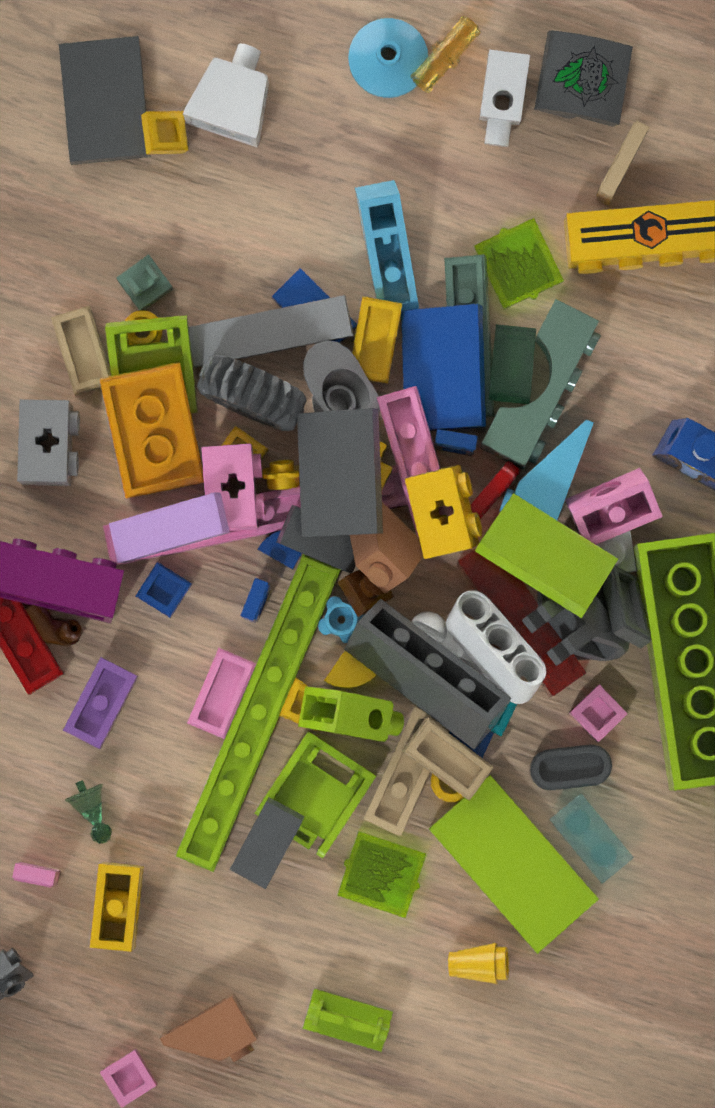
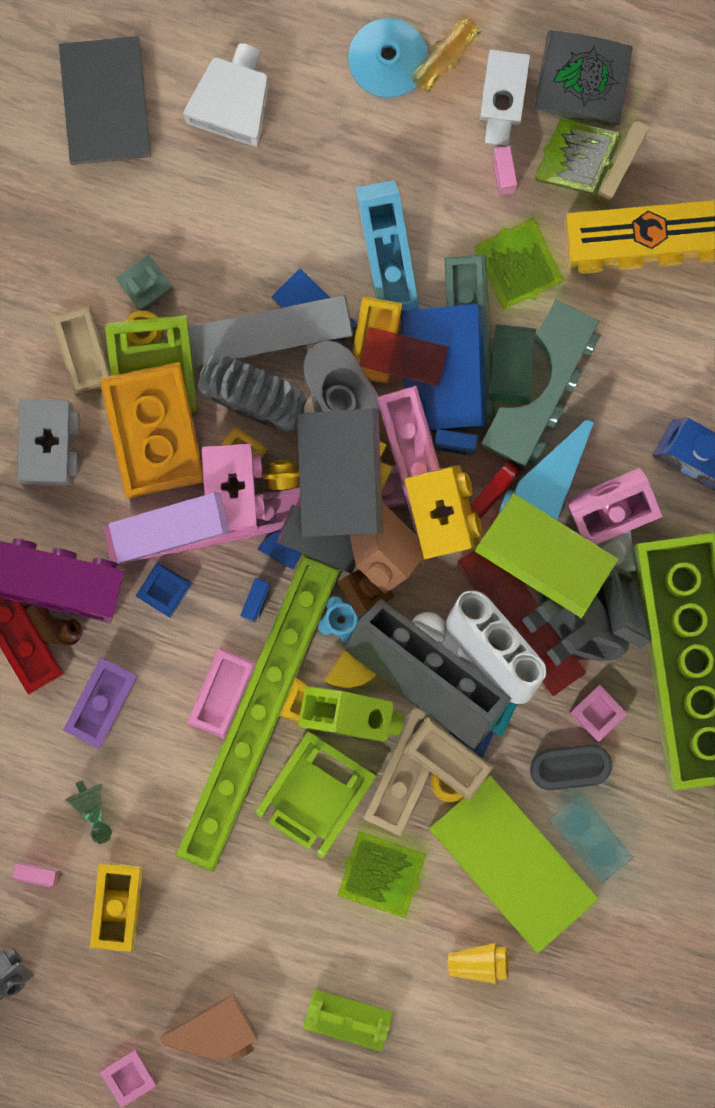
yellow tile [141,111,189,155] -> none
dark grey tile [230,797,305,889] -> none
none -> clear red tile [359,327,449,387]
none -> bright pink tile [492,146,517,196]
none -> piece [534,119,622,196]

